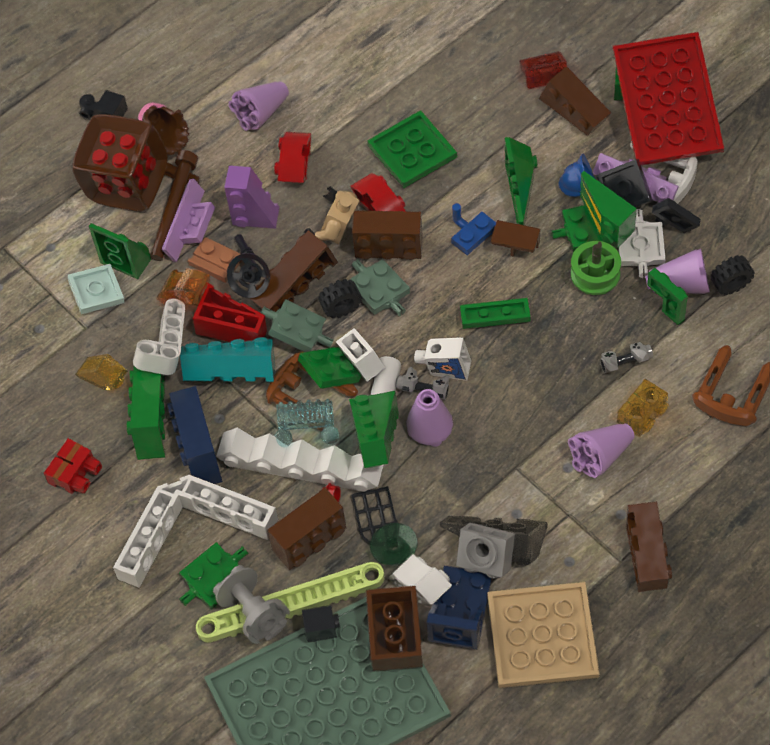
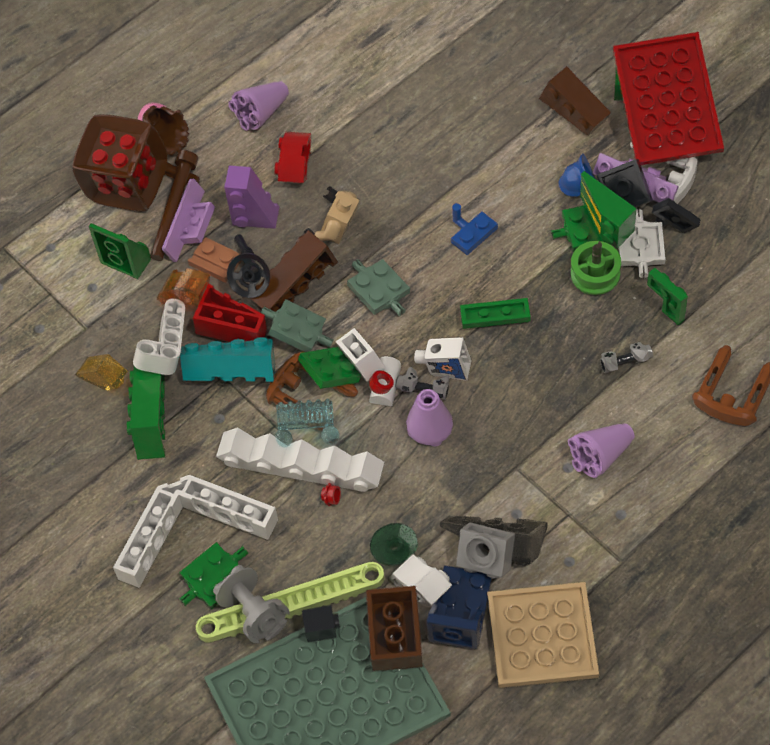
red hips [44,438,102,494] -> none
light aqua plate [68,264,124,315] -> none
black brick [79,90,128,120] -> none
dark blue wedge [167,386,223,484] -> none
reddish brown brick [267,488,346,570] -> none
black tyre [318,279,362,318] -> none
green wedge [349,391,399,468] -> none
red brick [350,173,405,211] -> none
black window [351,486,398,547] -> none
reddish brown brick [352,211,423,260] -> none
green plate [367,110,457,188] -> none
reddish brown panel [491,220,541,257] -> none
green wedge [505,137,538,225] -> none
clear red bracket [519,51,567,89] -> none
clear yellow brick [617,379,669,437] -> none
reddish brown wedge [626,501,672,592] -> none
lavender cone [645,249,710,294] -> none
black tyre [710,255,755,295] -> none
none -> red piece [369,370,394,394]

